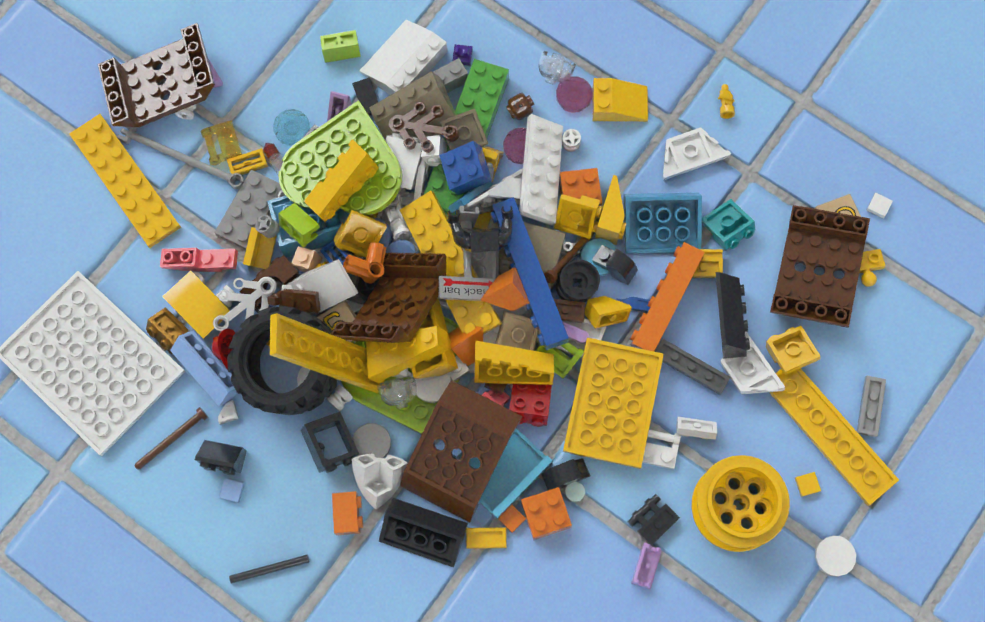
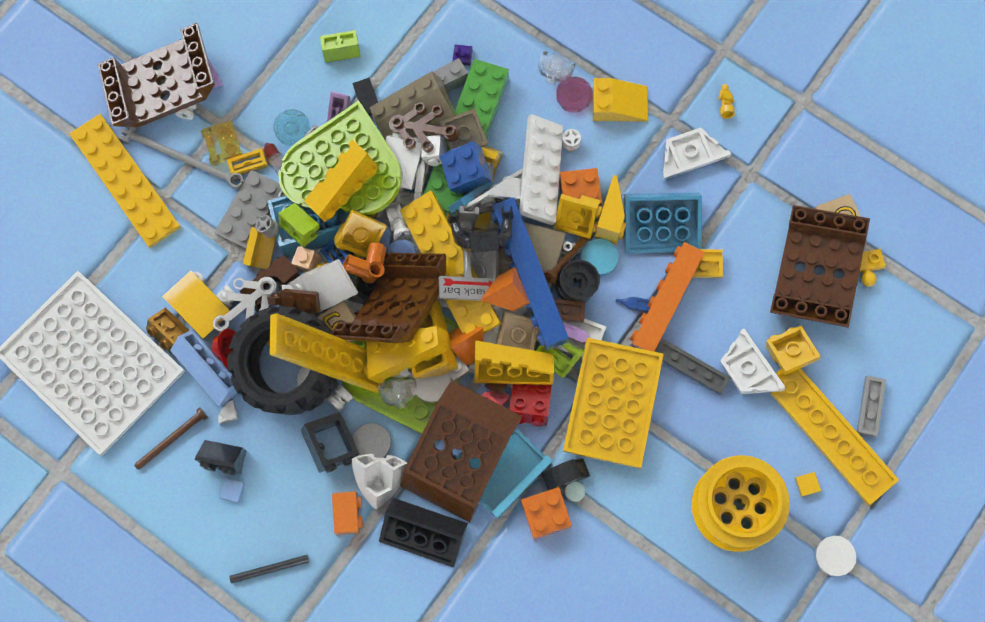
coral slope [160,248,238,272] -> none
white slope [359,20,448,95] -> none
yellow tile [466,527,506,549] -> none
orange tile [498,505,526,533] -> none
clear pink tile [503,127,527,164] -> none
reddish brown head [506,93,535,120] -> none
yellow slope [585,296,632,329] -> none
black brick [592,245,638,285] -> none
black plate [627,494,680,546] -> none
lavender hinge [631,543,662,589] -> none
white plate [642,430,681,470] -> none
white plate [676,417,717,440] -> none
teal plate [702,199,755,251] -> none
black slope [715,272,750,359] -> none
white tile [867,193,893,219] -> none

